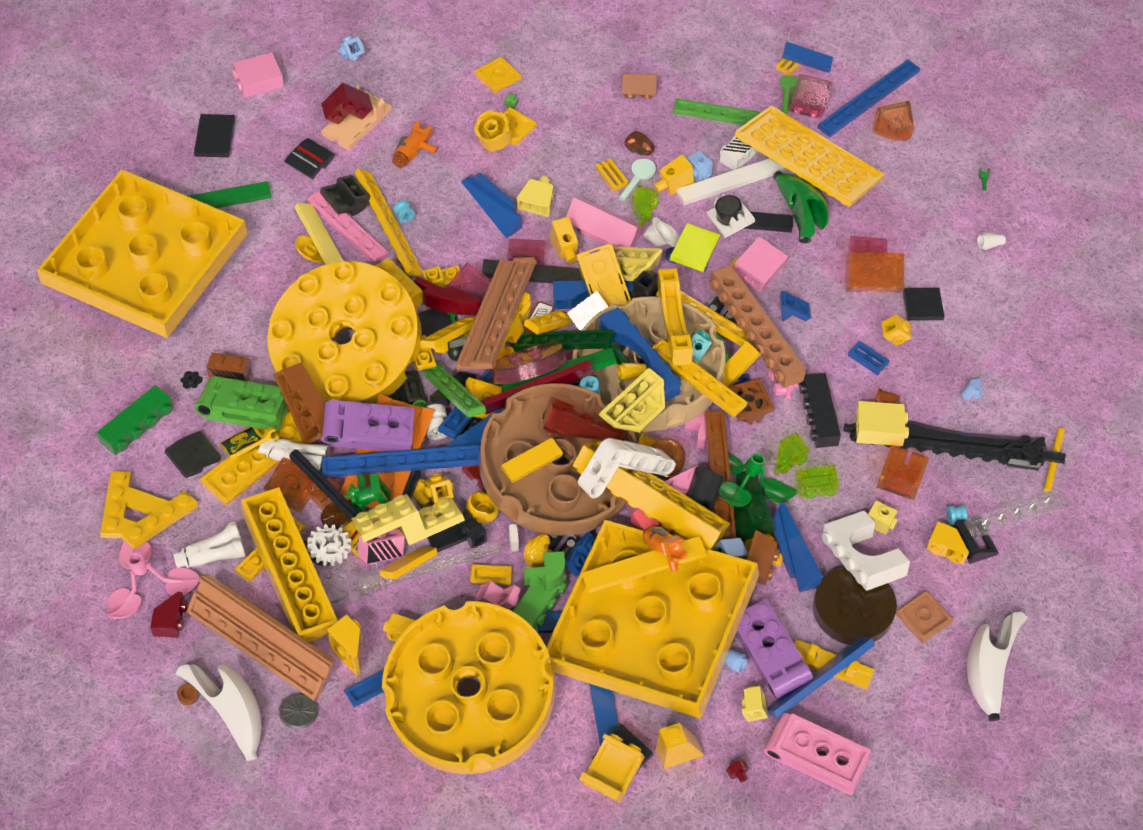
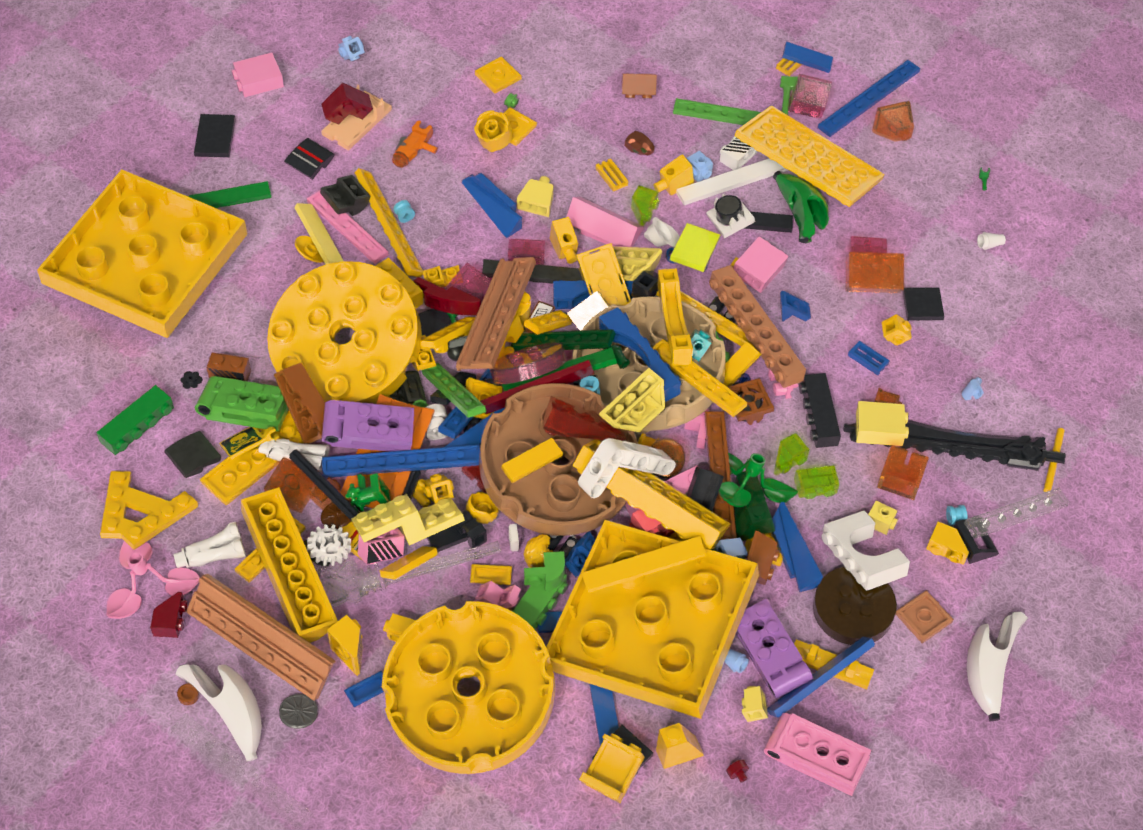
yellow cone [617,363,647,382] -> none
light aqua piece [619,159,656,201] -> none
orange piece [643,526,688,572] -> none

